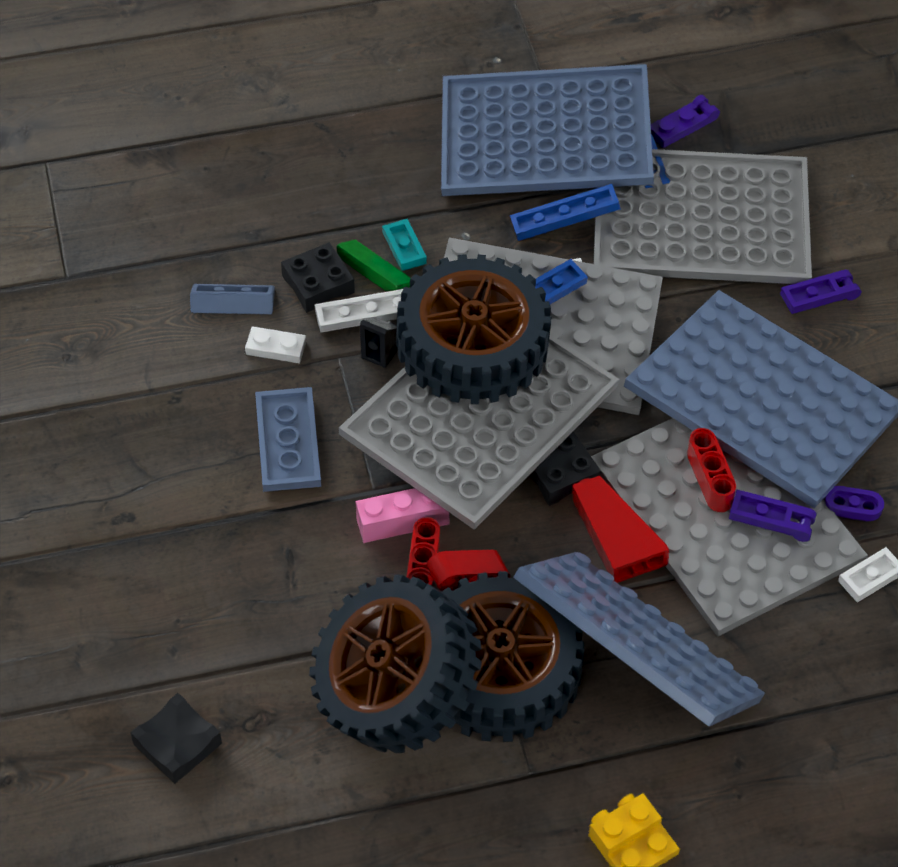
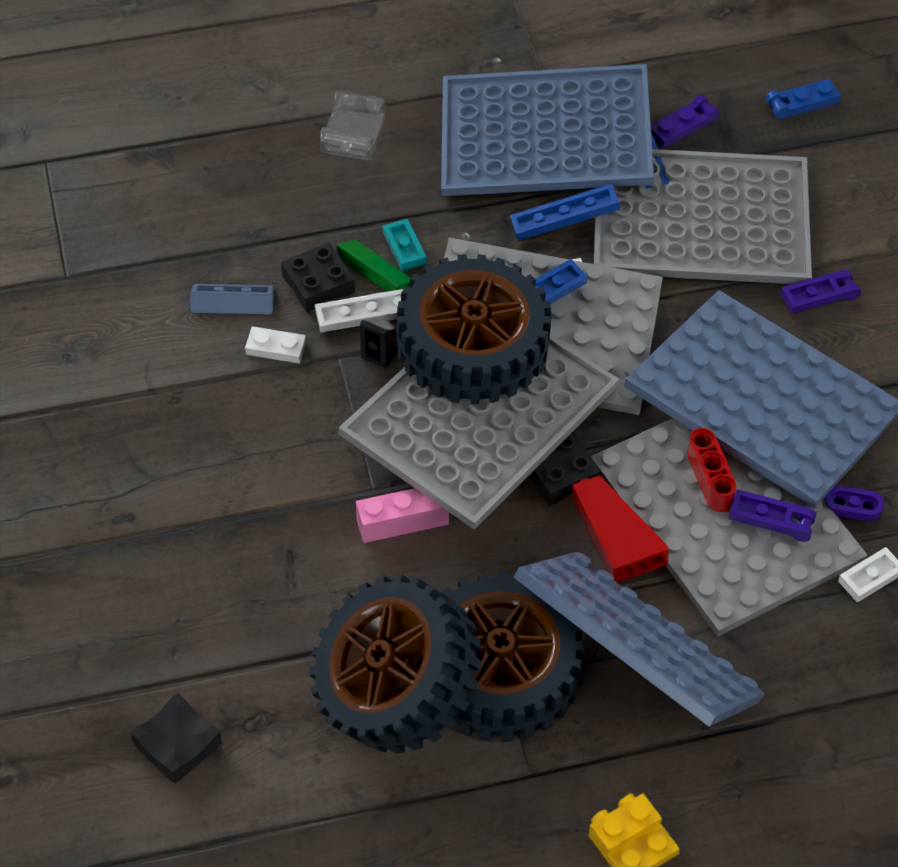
sand blue plate [255,387,321,492] -> none
red beam [407,517,440,588] -> none
red beam [427,550,511,591] -> none
none -> clear panel [320,90,386,161]
none -> blue plate [765,79,841,119]

